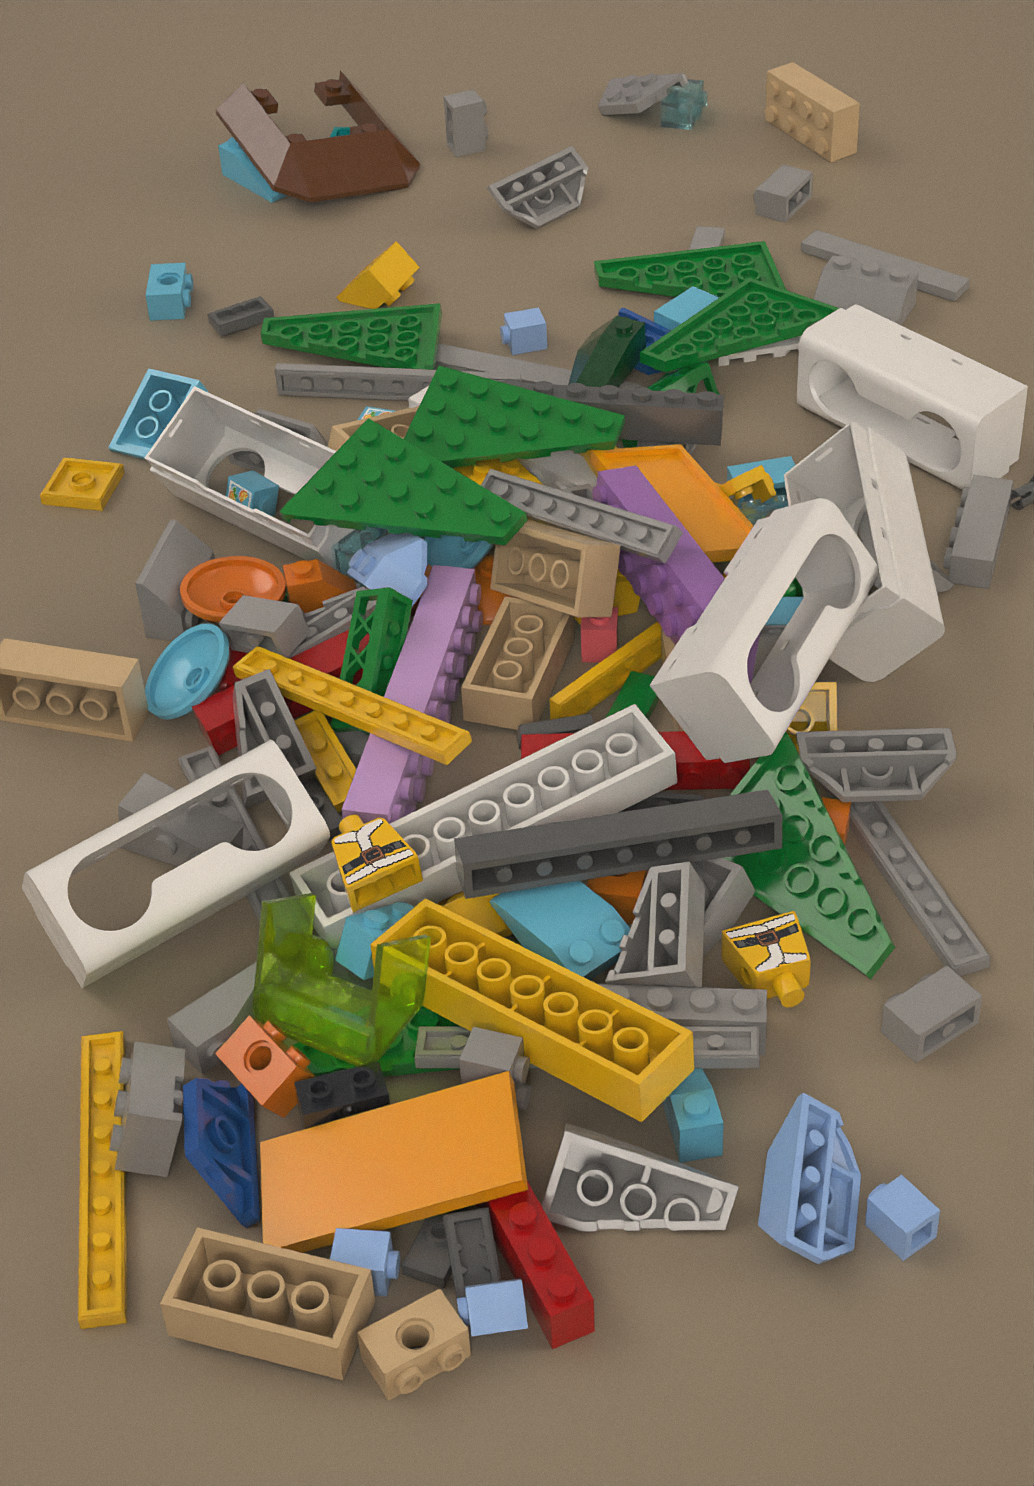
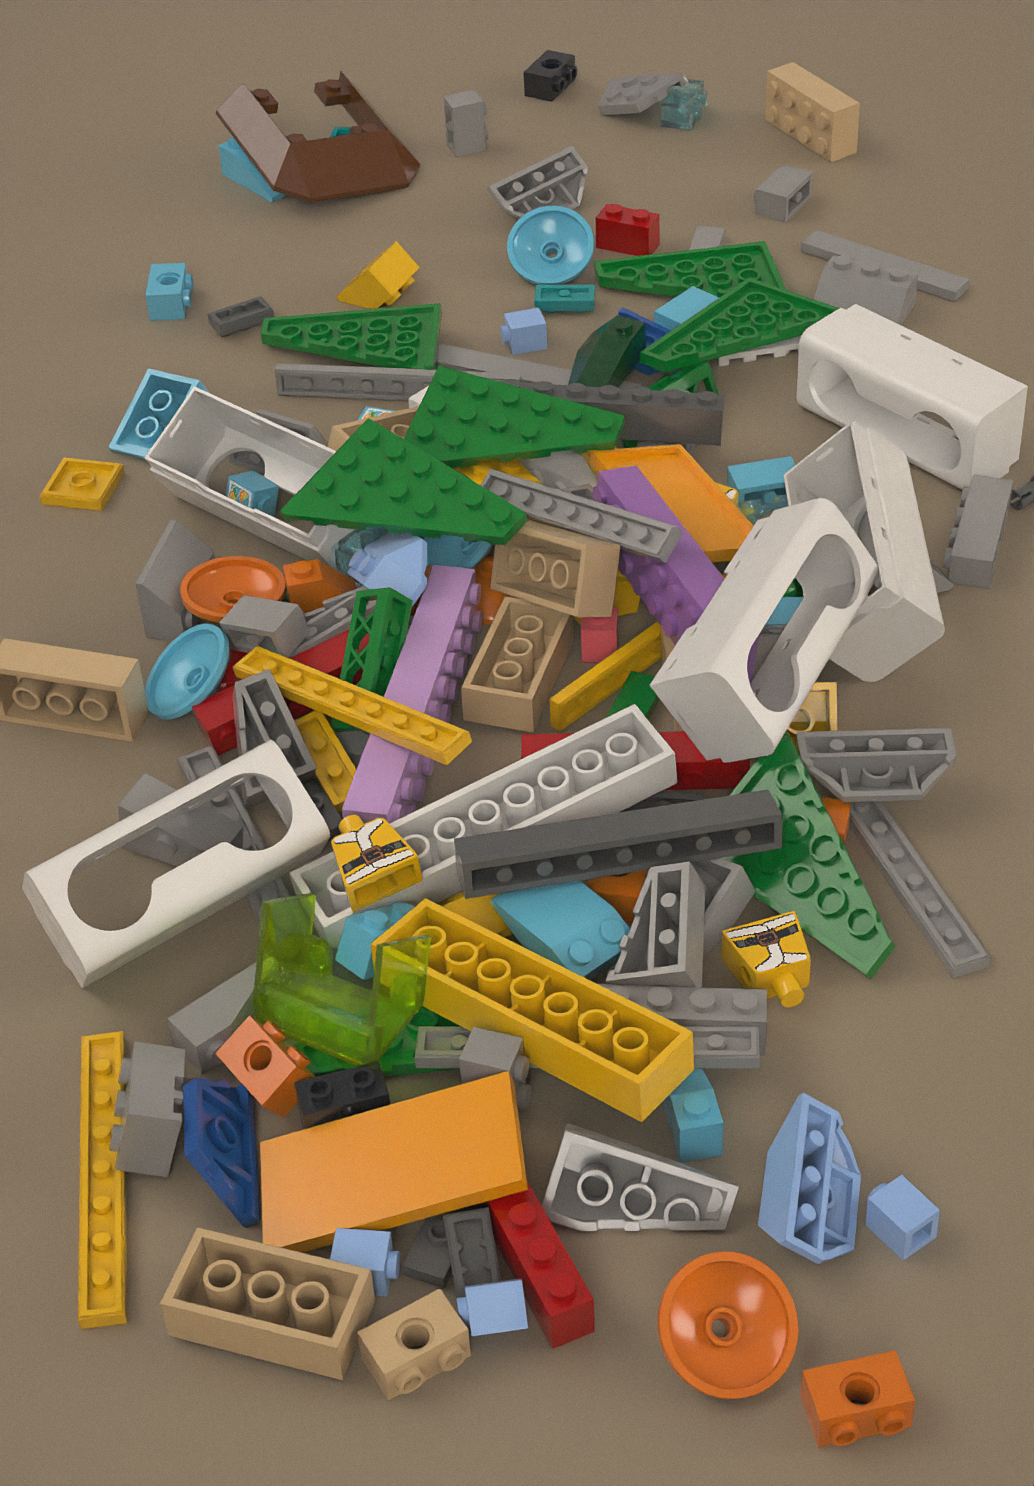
dark grey plate [516,713,594,749] -> none
yellow bracket [719,464,776,505] -> none
light grey brick [881,966,982,1063] -> none
none -> medium azure dish [507,206,594,285]
none -> black brick [523,50,577,102]
none -> teal plate [534,285,595,313]
none -> red brick [595,204,660,256]
none -> orange dish [657,1251,798,1400]
none -> orange brick [800,1350,915,1447]

